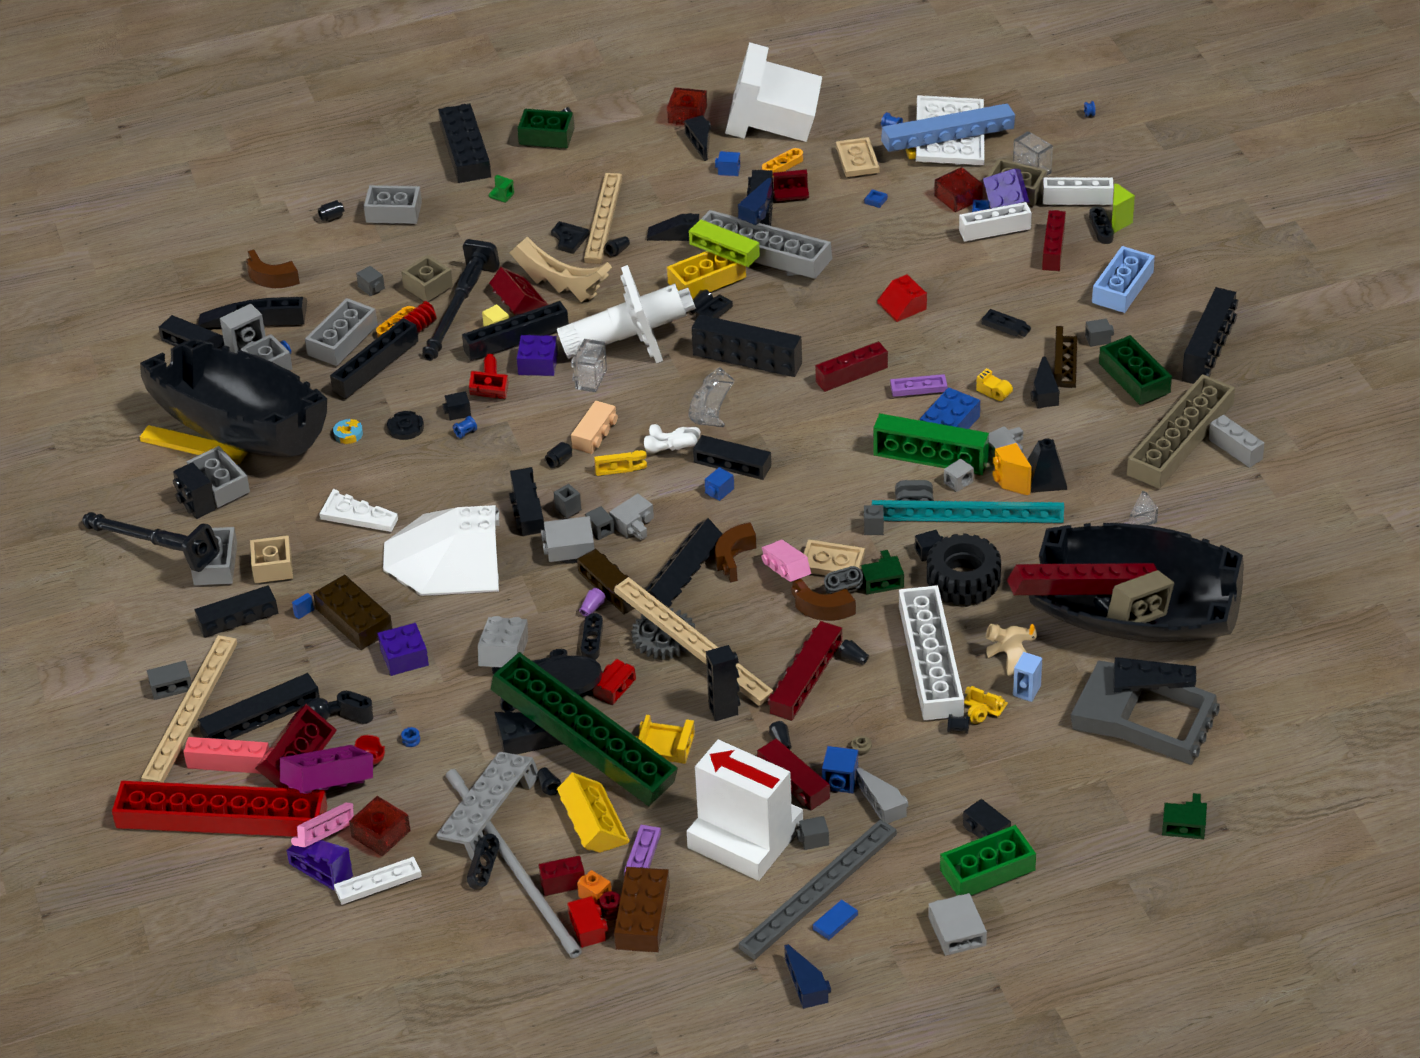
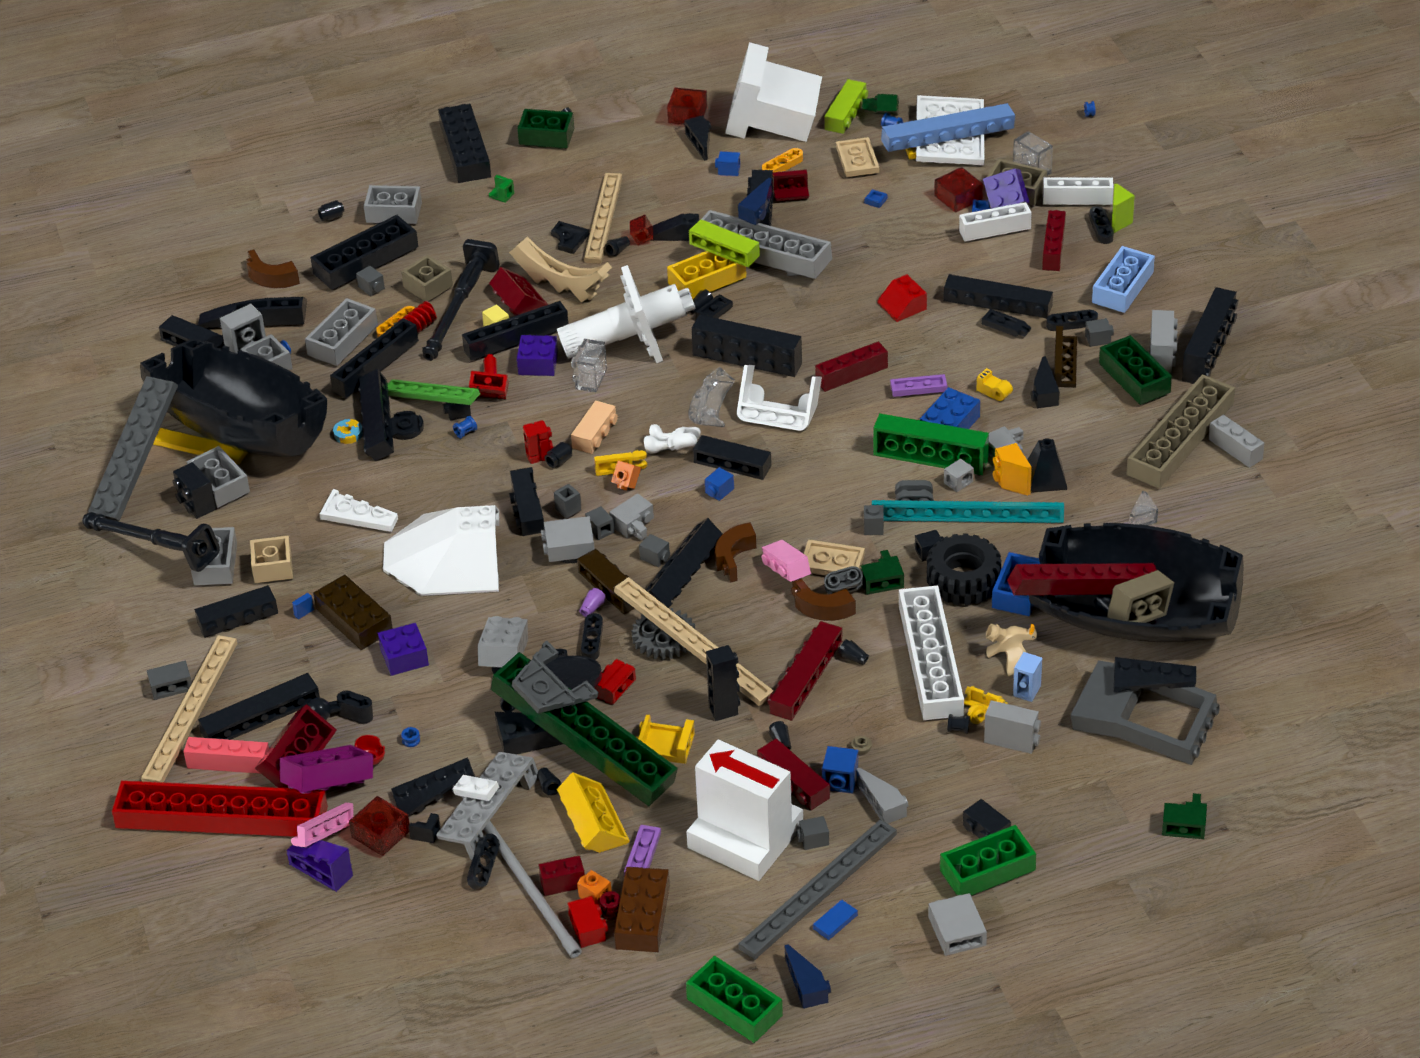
white plate [334,857,422,905] -> none
none -> dark grey plate [88,376,178,521]
none -> black brick [310,215,419,290]
none -> black brick [358,368,394,461]
none -> bright green tile [388,379,480,405]
none -> black wing [391,757,475,823]
none -> black panel [408,813,441,844]
none -> white plate [453,775,499,801]
none -> dark grey wing [512,641,598,713]
none -> red brick [523,420,553,464]
none -> orange brick [611,460,641,491]
none -> clear red brick [630,215,653,246]
none -> dark grey brick [639,534,670,568]
none -> green brick [686,955,783,1043]
none -> white windscreen [737,365,822,431]
none -> lime brick [824,79,868,134]
none -> dark green hinge [862,94,899,115]
none -> black brick [943,274,1053,319]
none -> light grey brick [984,700,1041,754]
none -> blue brick [992,552,1040,617]
none -> black beam [1046,310,1098,331]
none -> light grey brick [1150,310,1178,374]

